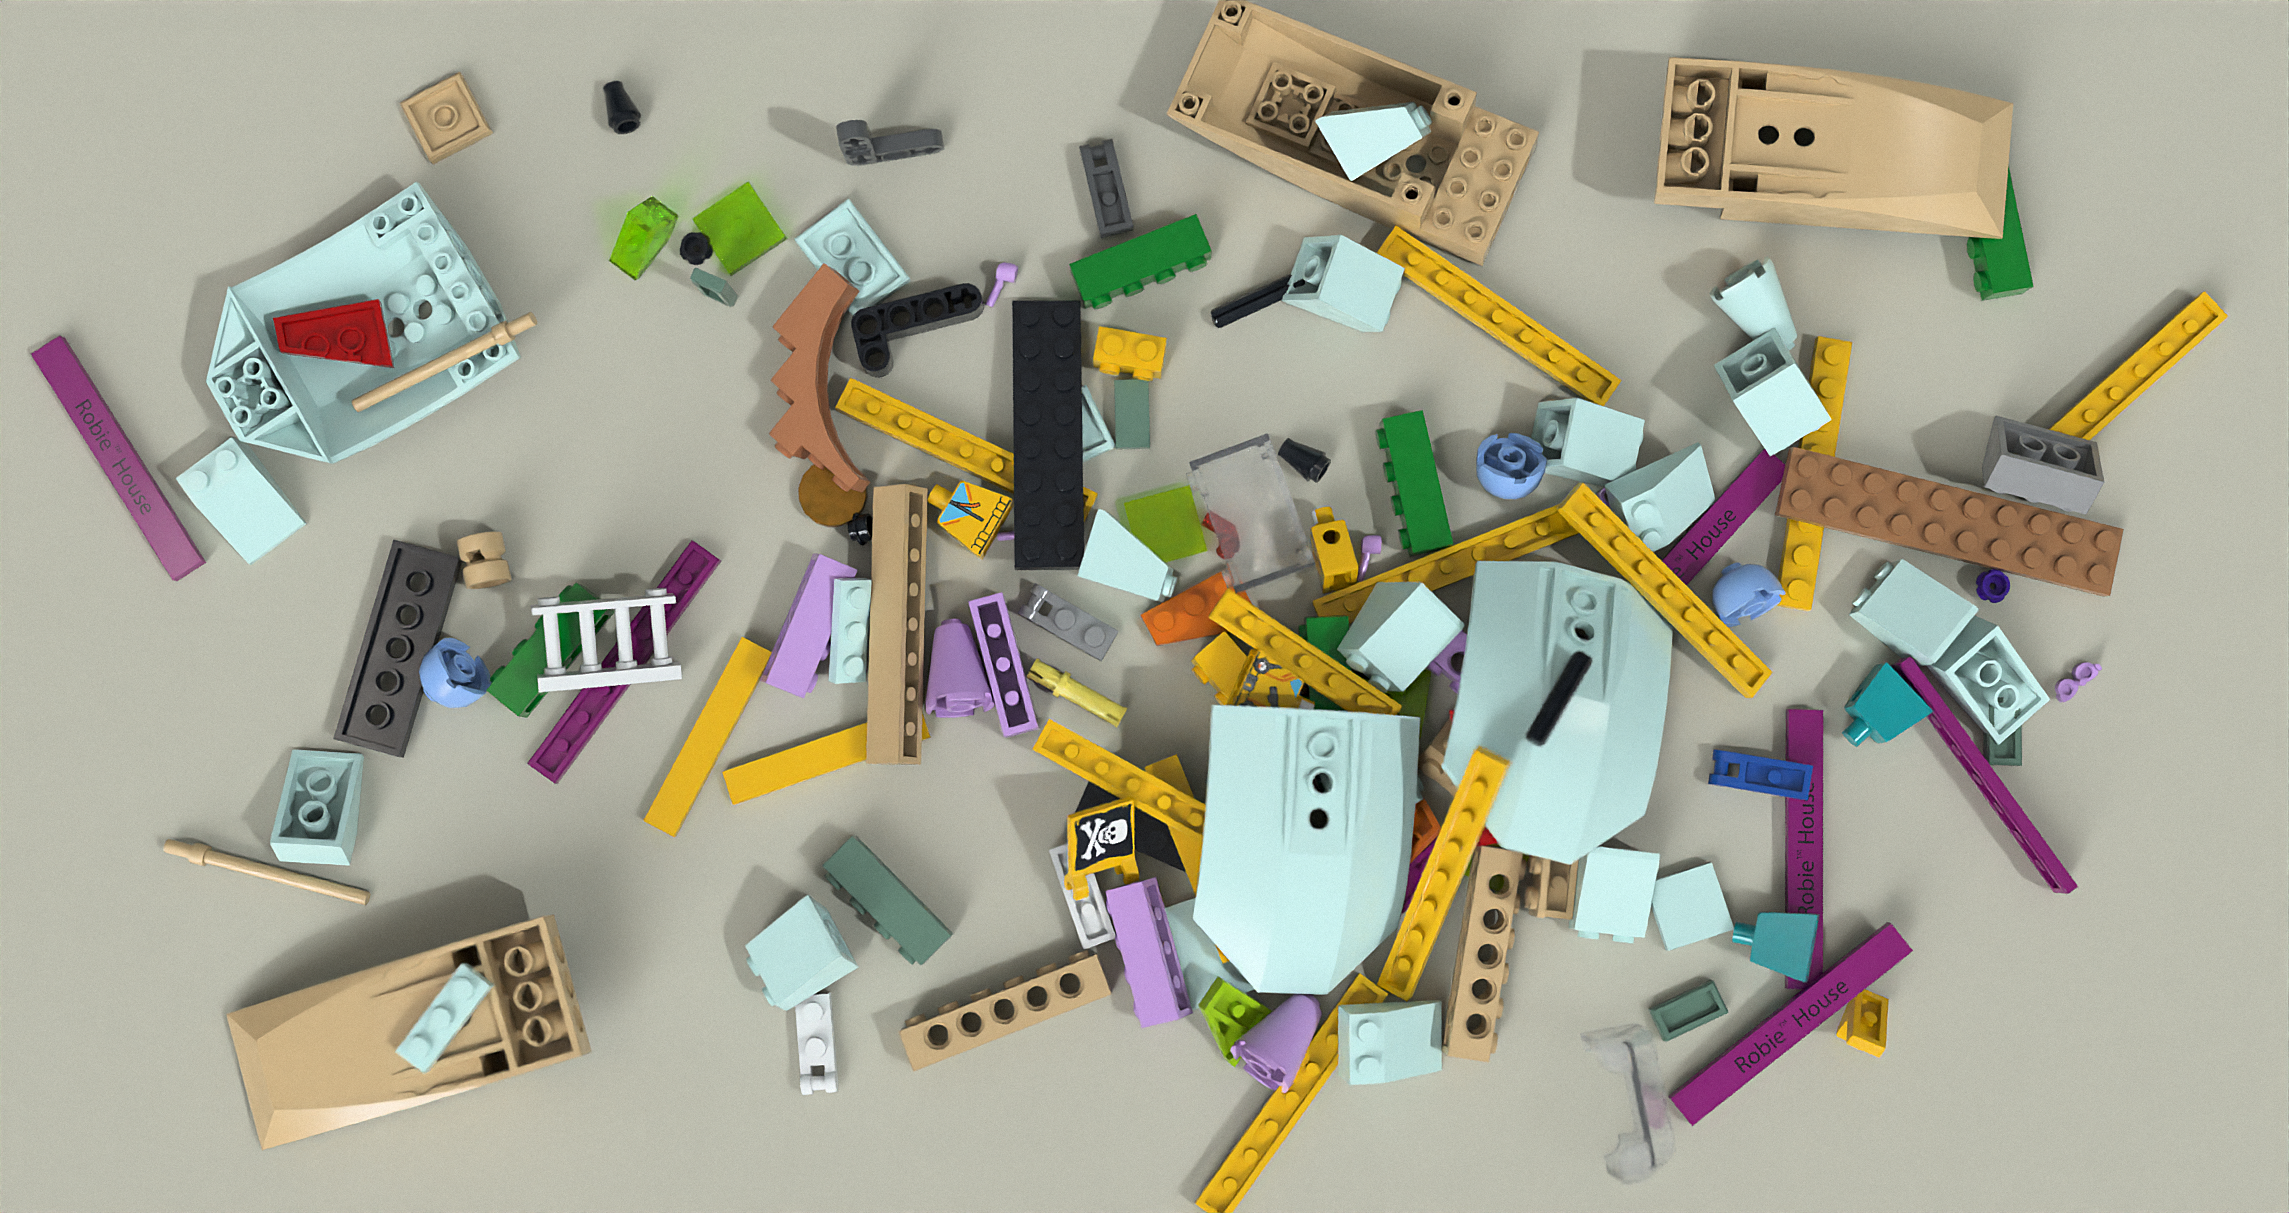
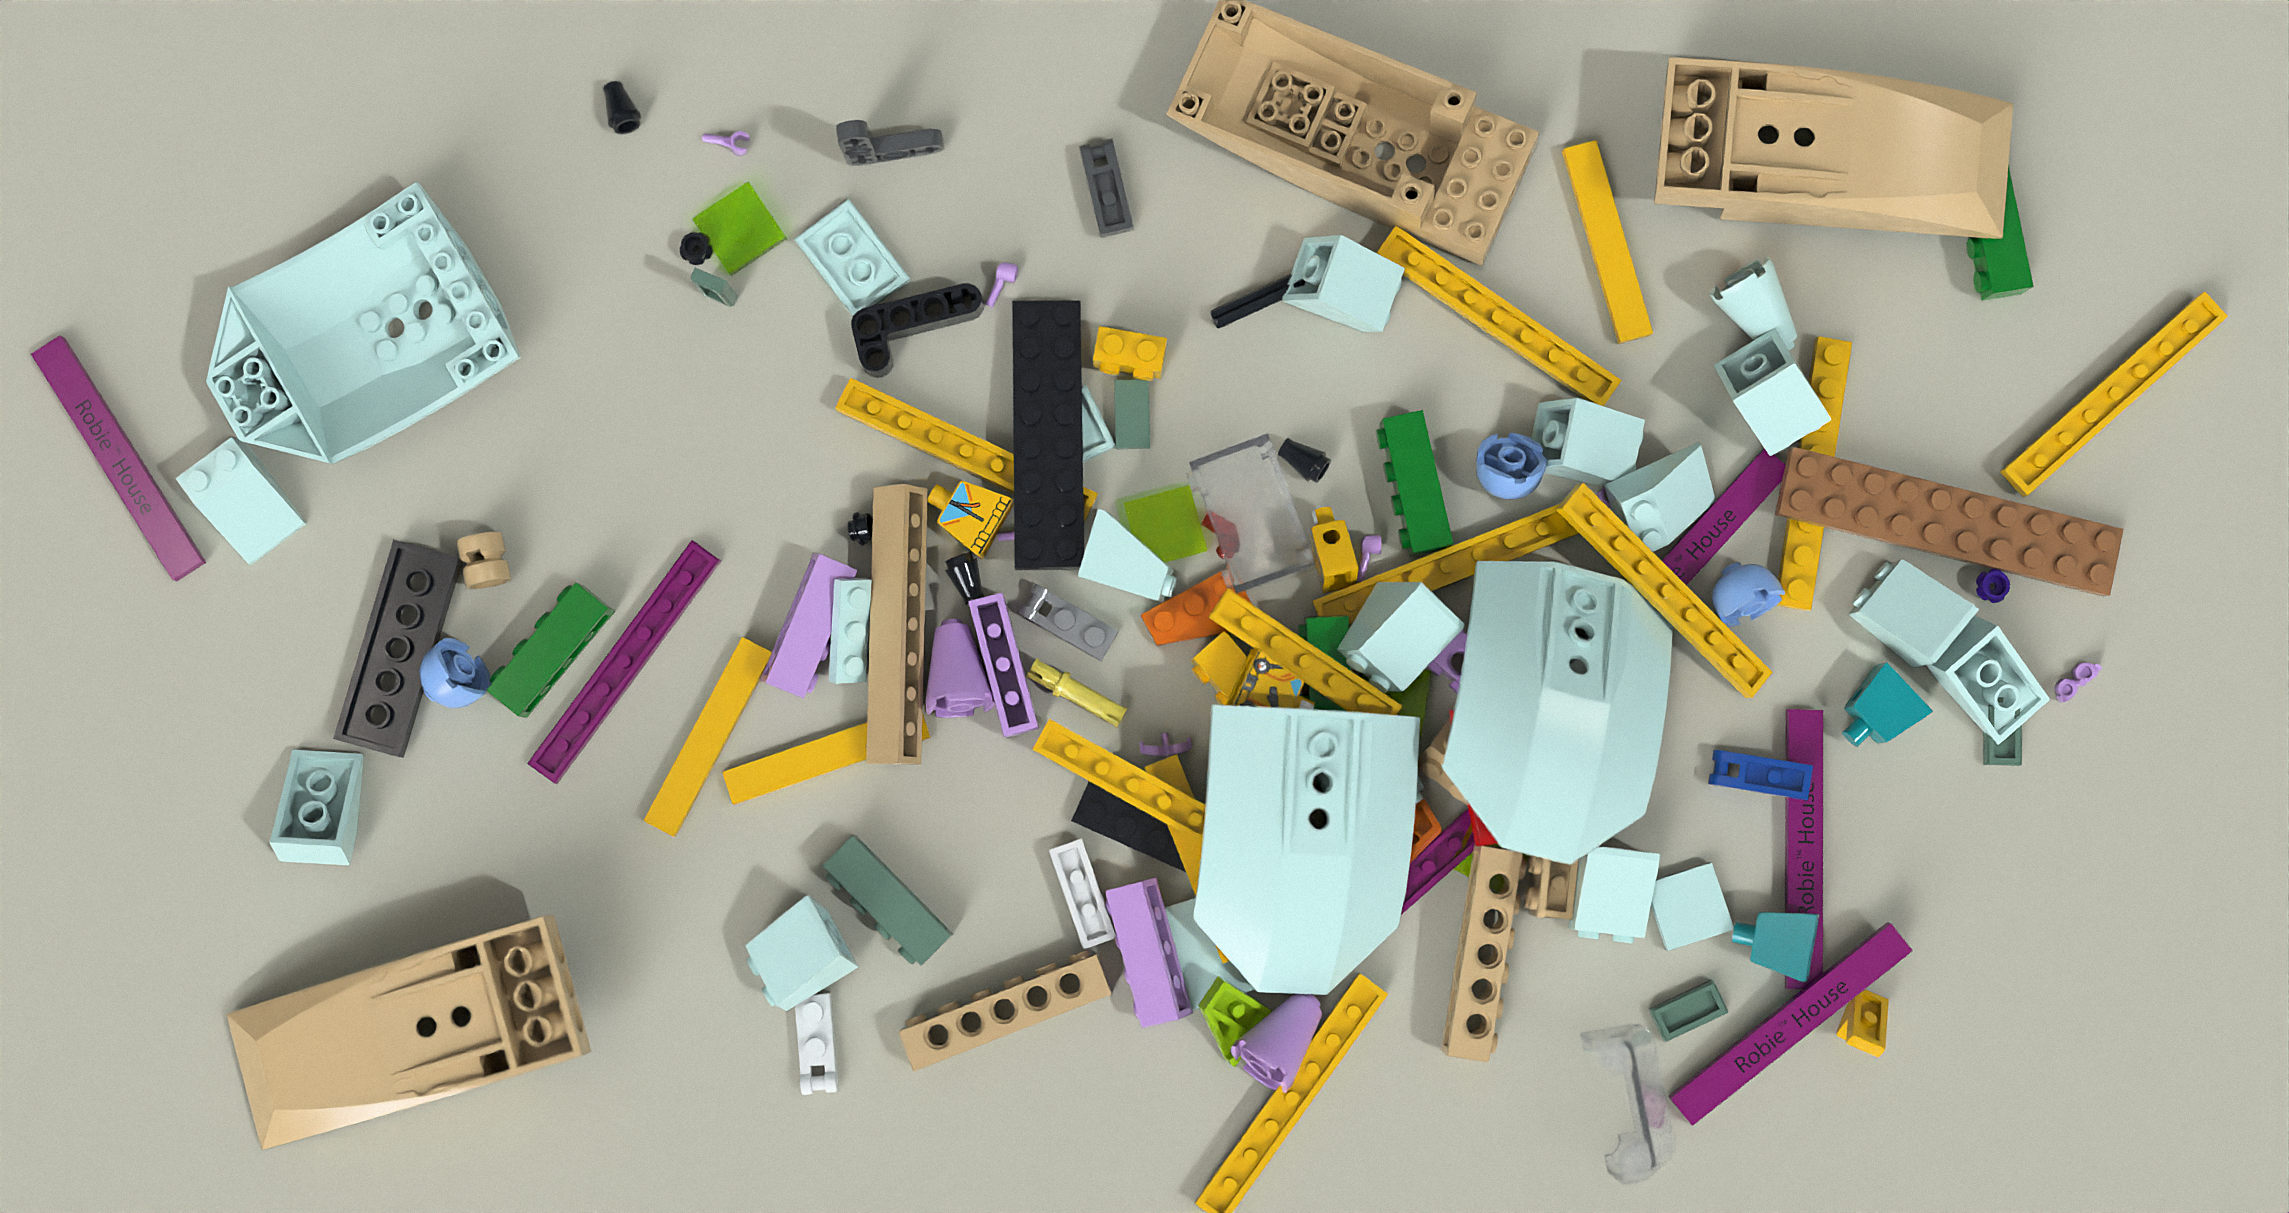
tan bar [164,839,371,906] -> none
red wing [273,299,395,368] -> none
tan bar [352,312,537,412] -> none
light aqua plate [396,963,494,1073] -> none
tan tile [400,72,493,164] -> none
white fence [531,588,682,692] -> none
clear neon green slope [609,196,679,281] -> none
nougat arch [769,263,871,493] -> none
pearl gold tile [798,464,868,528] -> none
flag [1064,796,1139,901] -> none
green brick [1069,214,1212,310] -> none
light aqua slope [1315,102,1432,181] -> none
light aqua slope [1338,1000,1442,1085] -> none
yellow plate [1377,745,1511,1002] -> none
black axle [1526,650,1592,747] -> none
magenta tile [1891,656,2078,894] -> none
light grey slope [1982,416,2105,514] -> none
none -> lavender hand [702,131,750,156]
none -> black cone [945,551,984,605]
none -> lavender piece [1140,733,1192,756]
none -> yellow tile [1562,140,1653,344]

